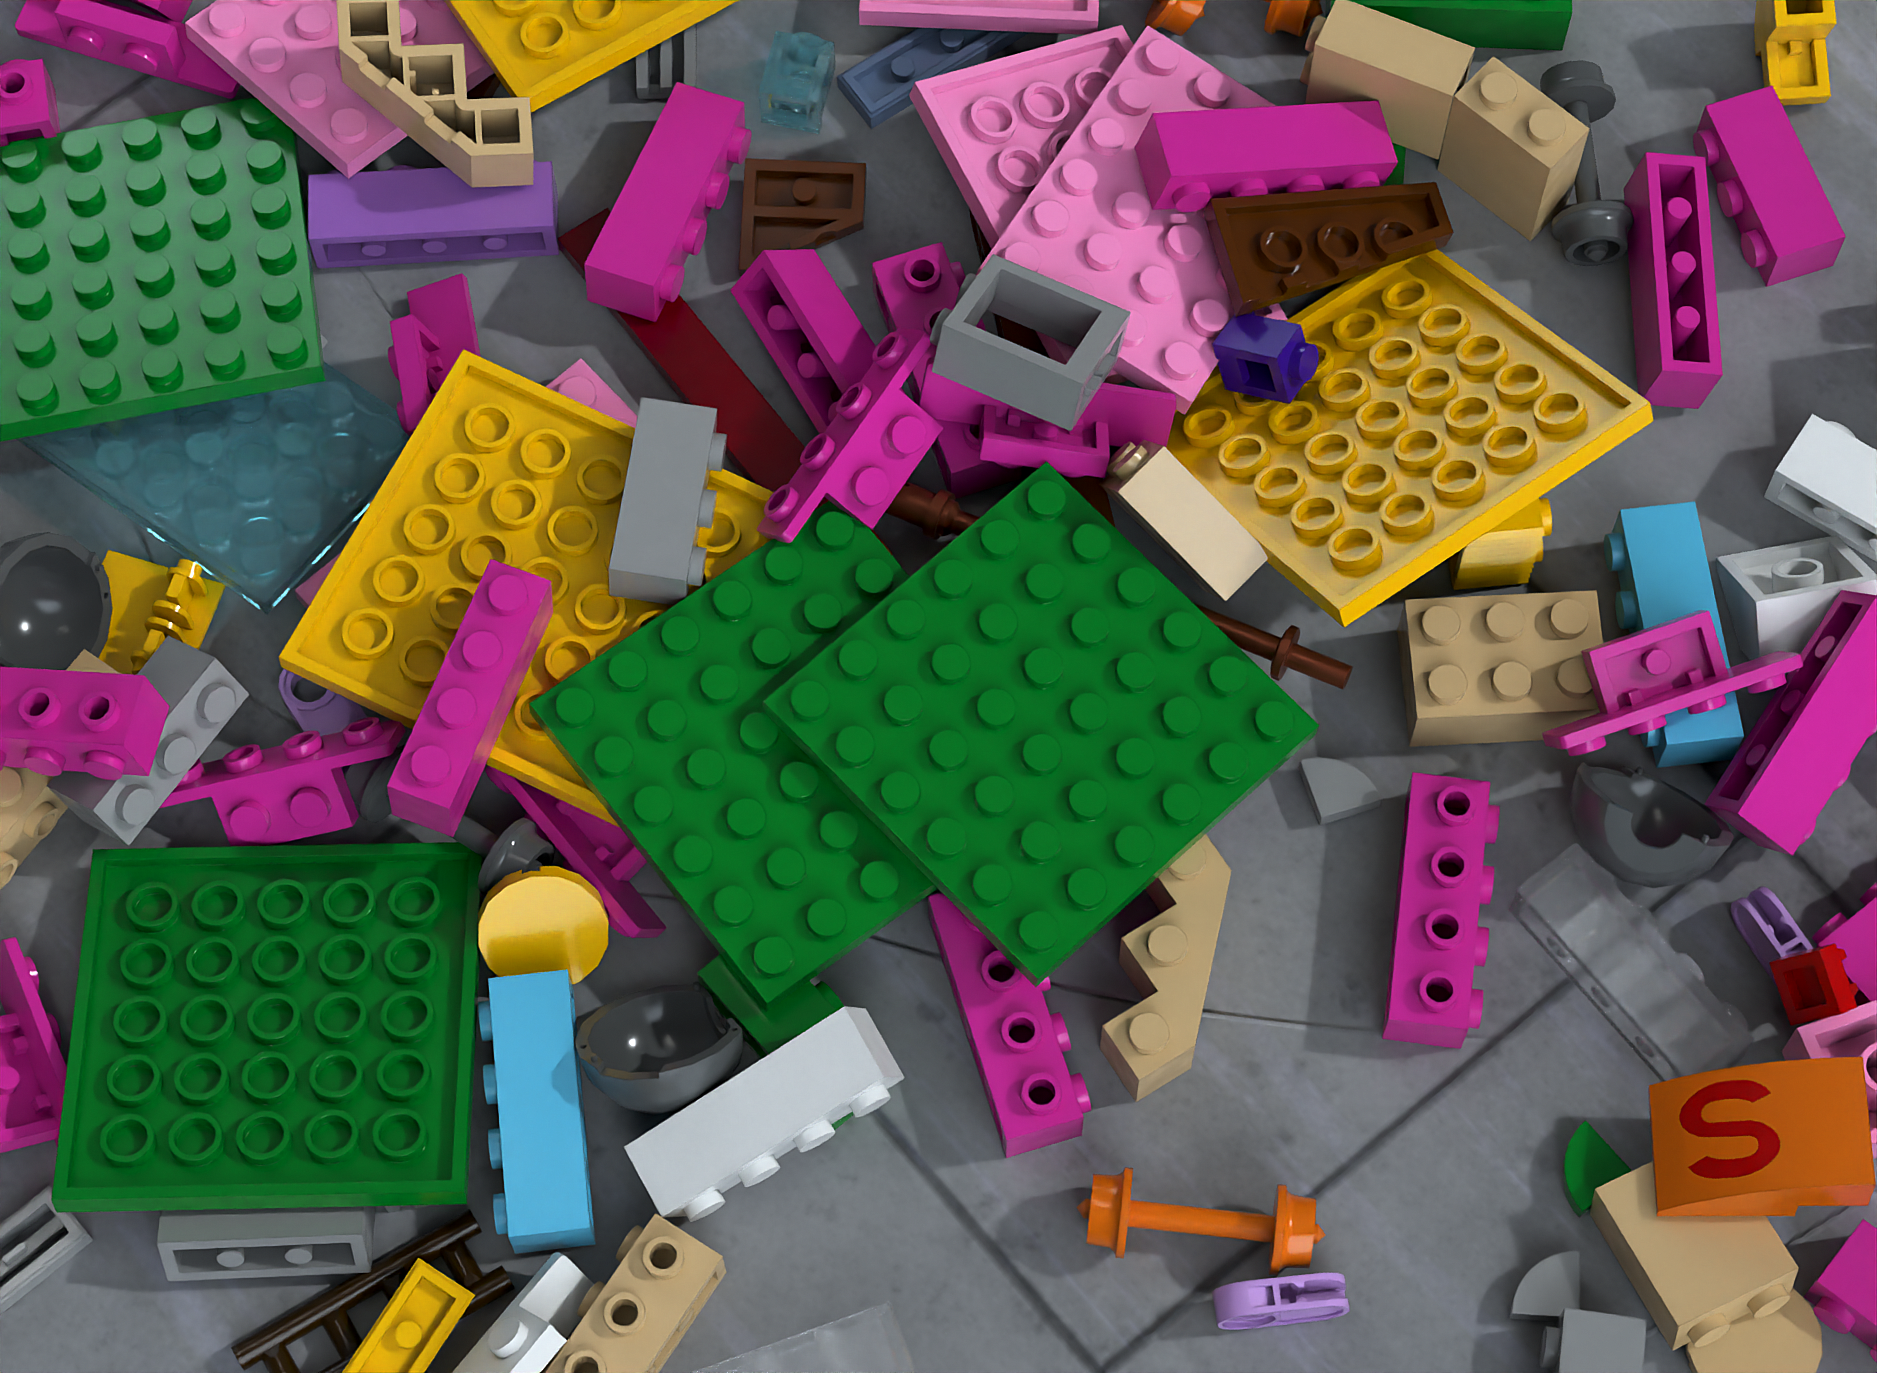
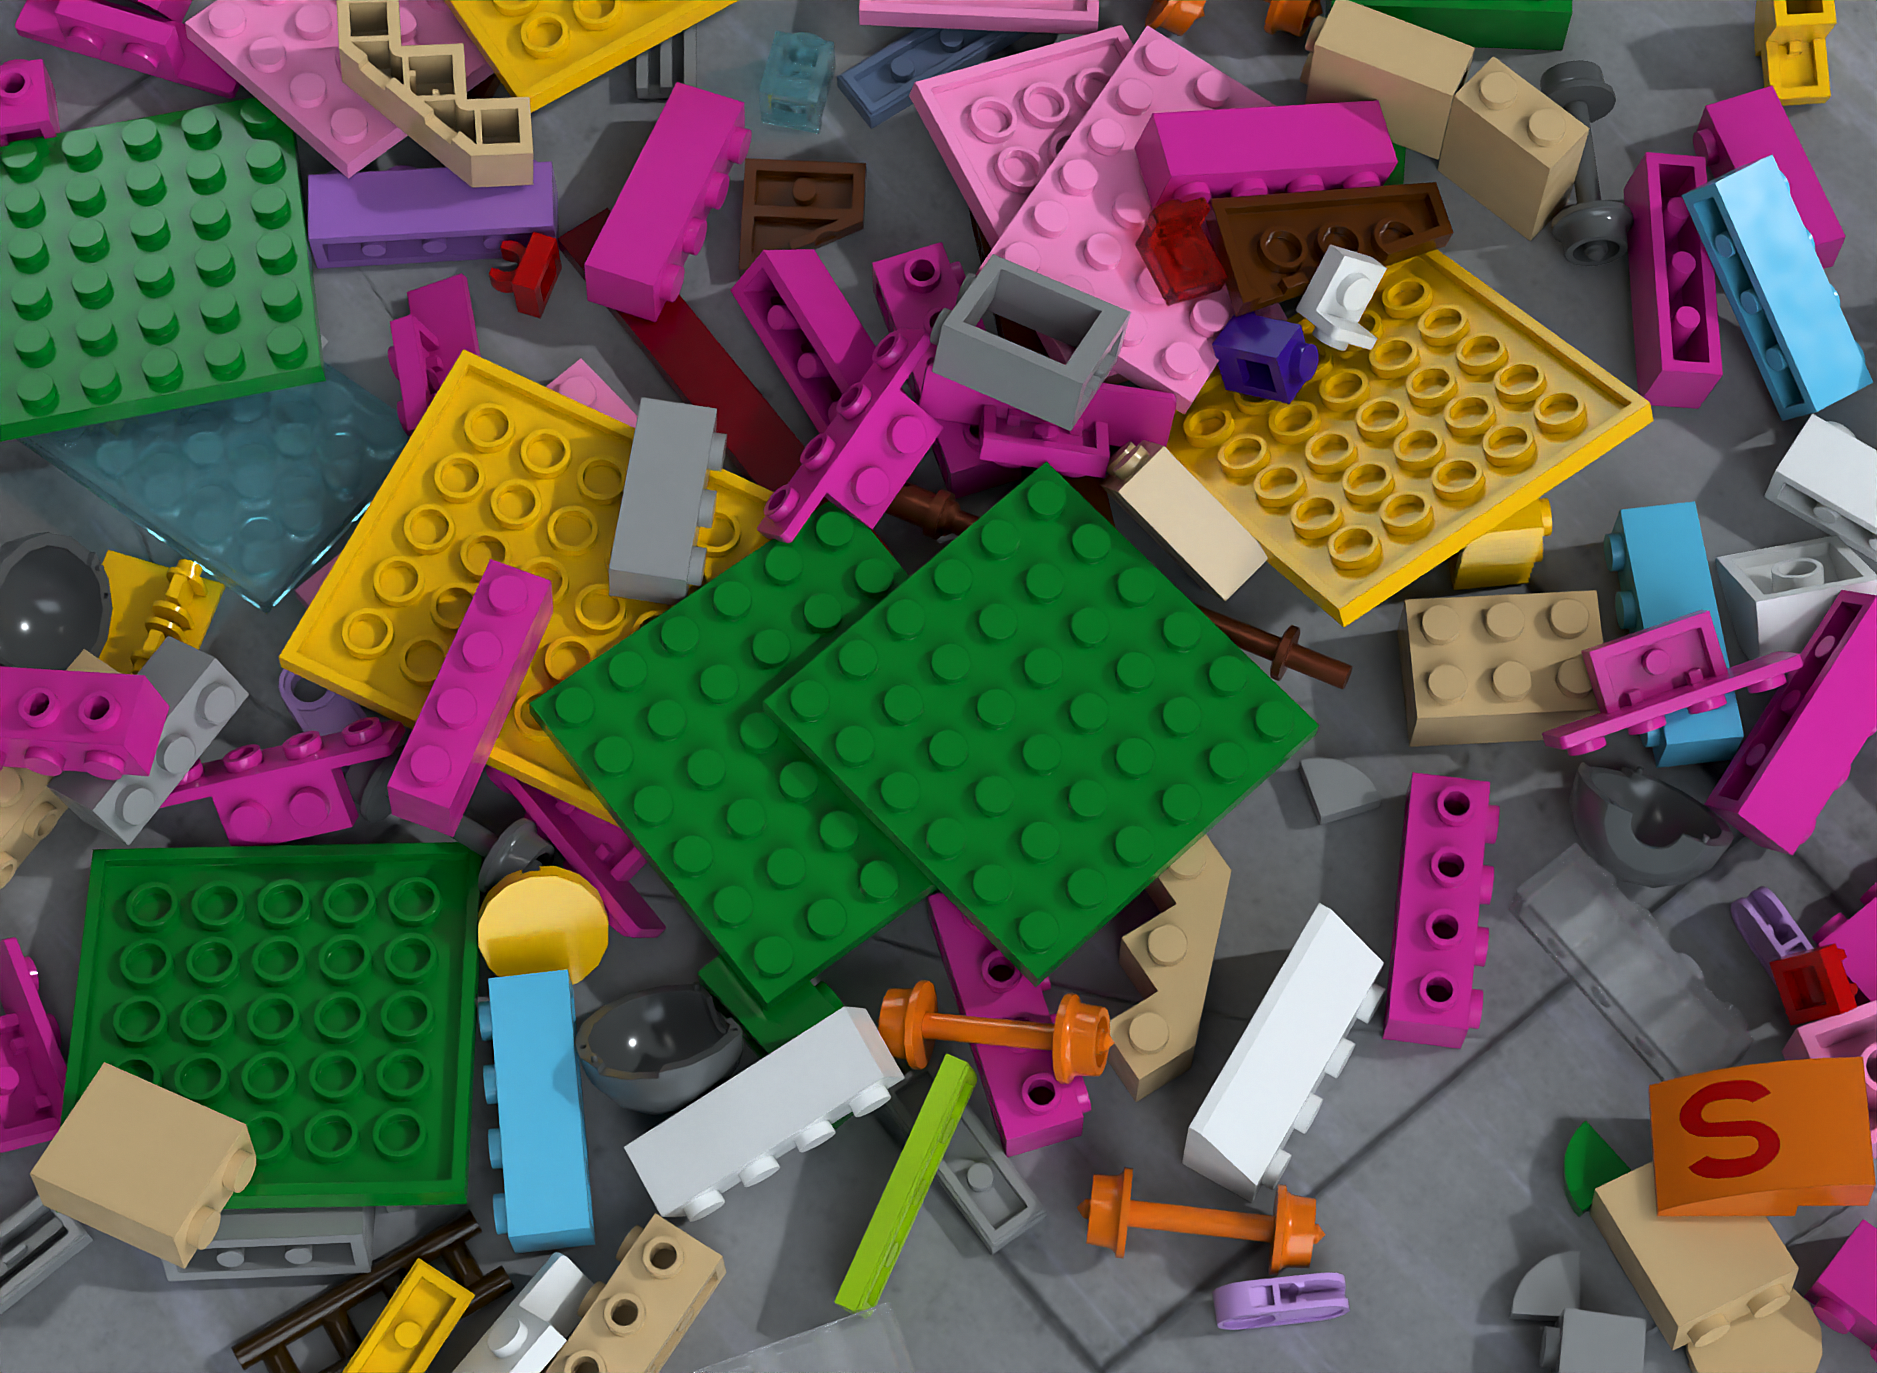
none -> tan brick [30,1062,256,1269]
none -> red tile [489,232,562,319]
none -> lime tile [834,1053,978,1320]
none -> orange piece [876,980,1115,1084]
none -> light grey tile [883,1056,1047,1255]
none -> clear red bracket [1135,197,1228,306]
none -> white slope [1182,903,1386,1203]
none -> white bracket [1296,244,1387,351]
none -> medium azure brick [1682,154,1873,421]

